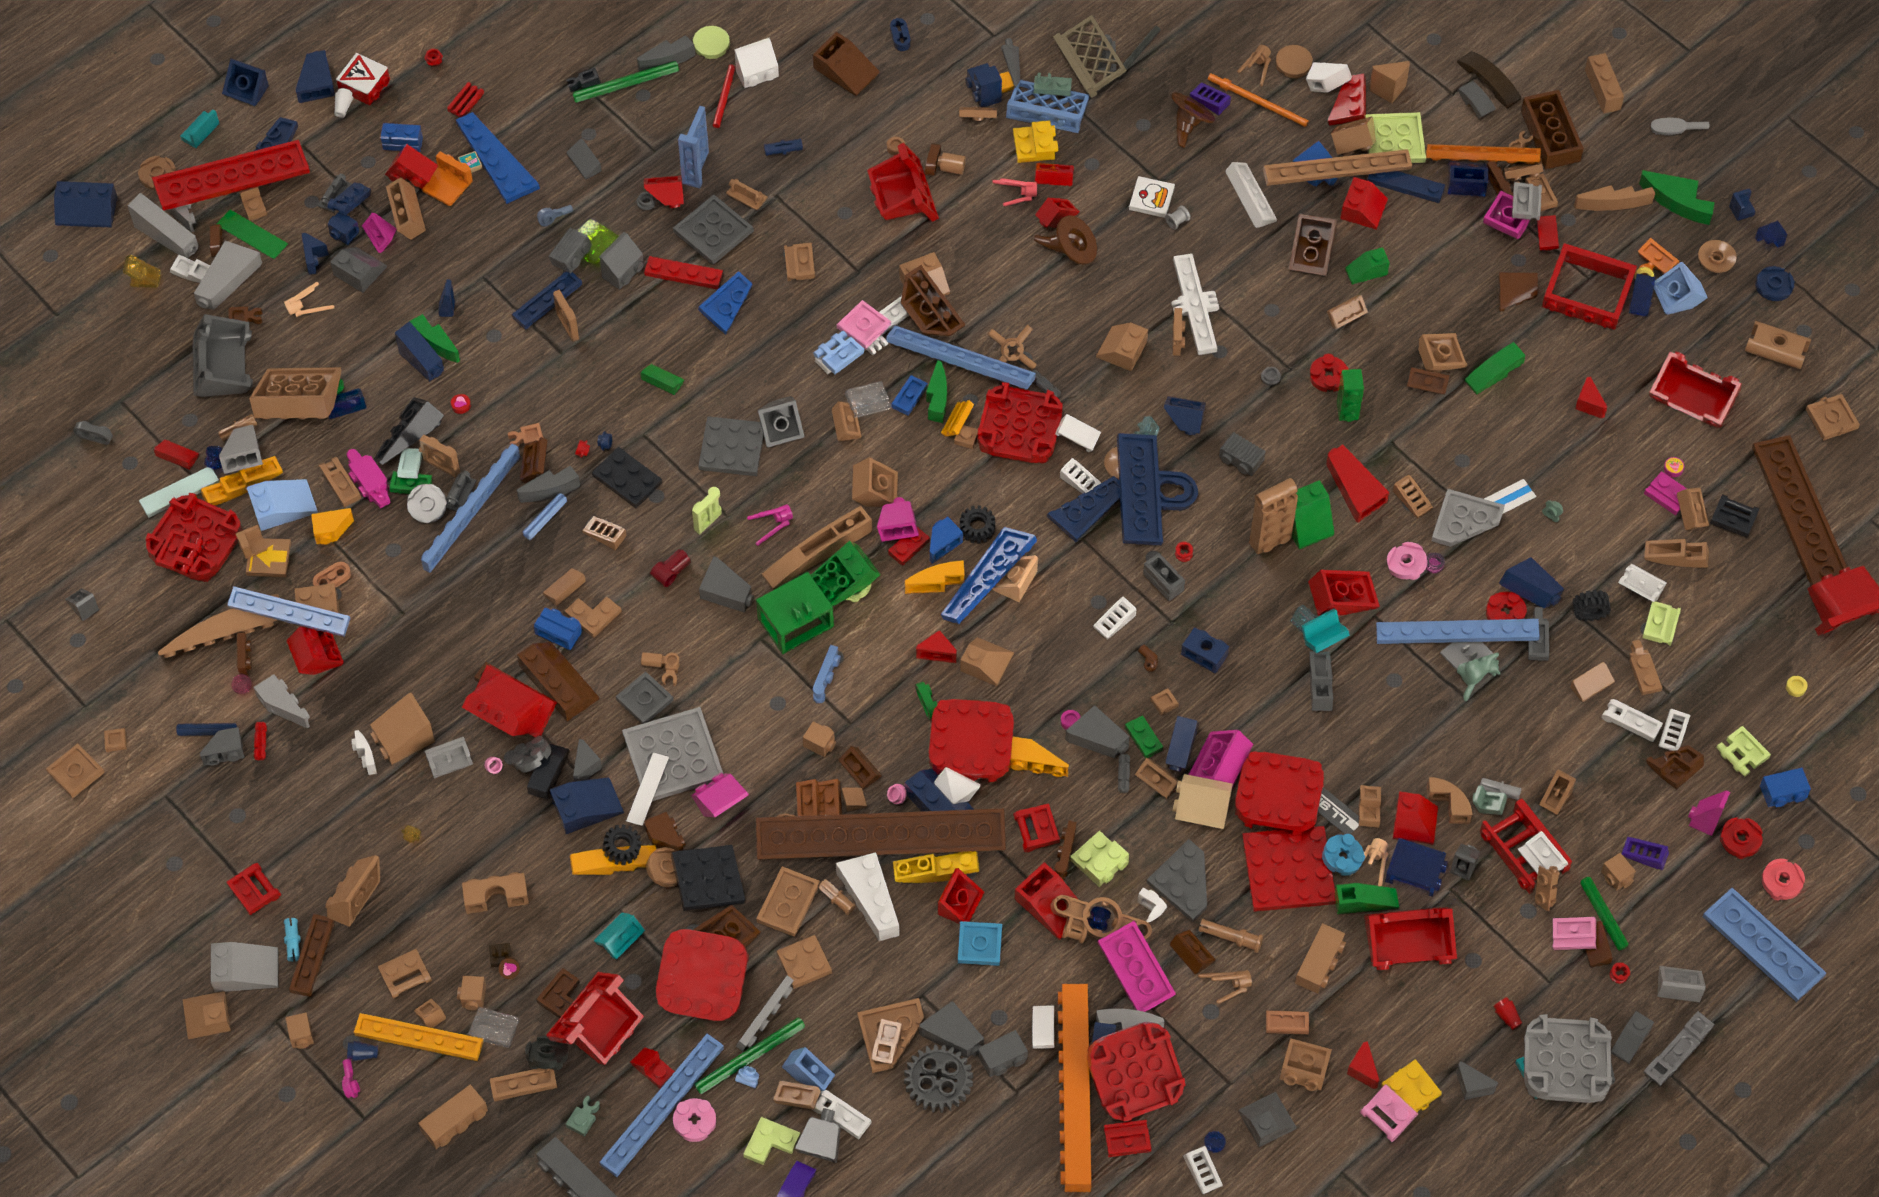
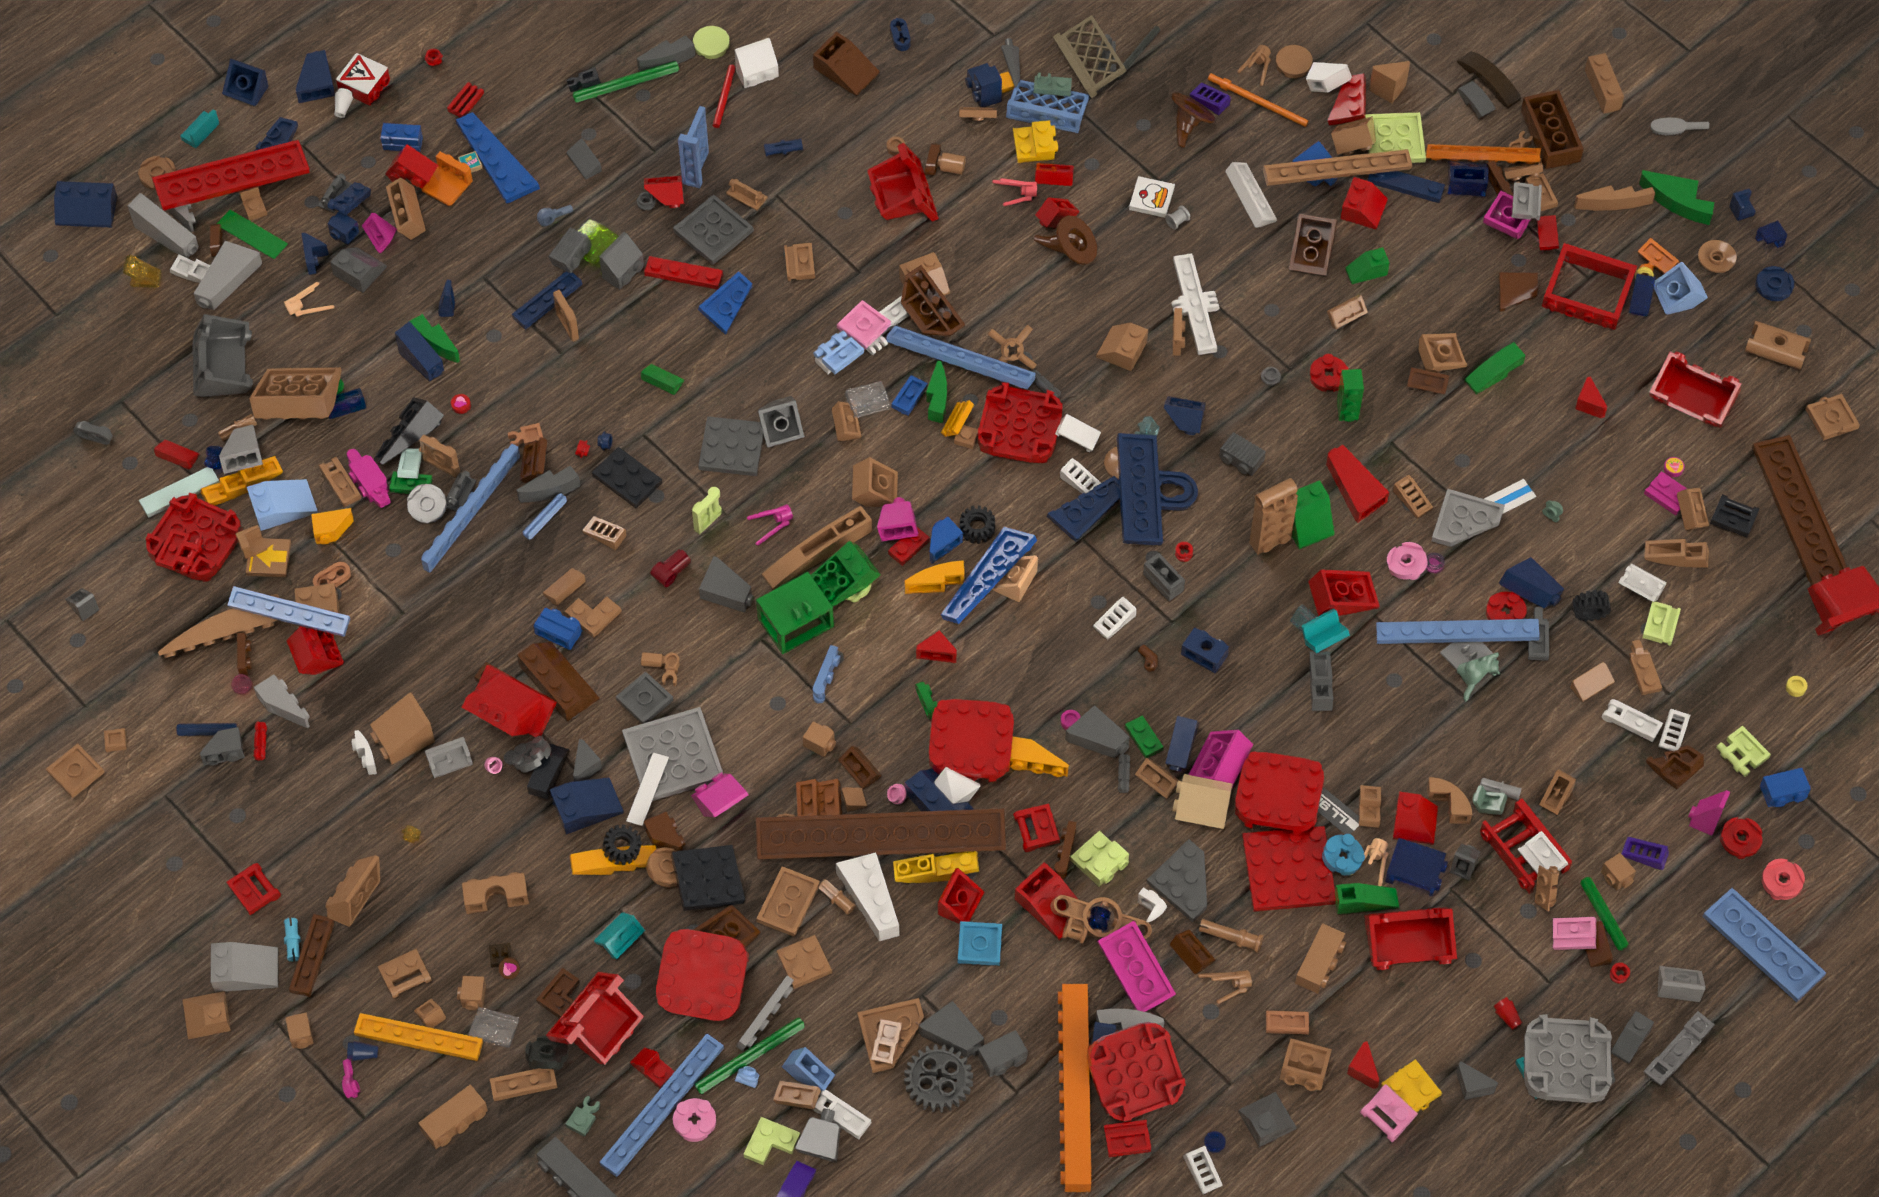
reddish brown plate [229,306,263,324] -> none
medium nougat slope [960,637,1014,686] -> none
white slope [1033,1006,1055,1049] -> none
medium nougat tile [1151,688,1179,716] -> none

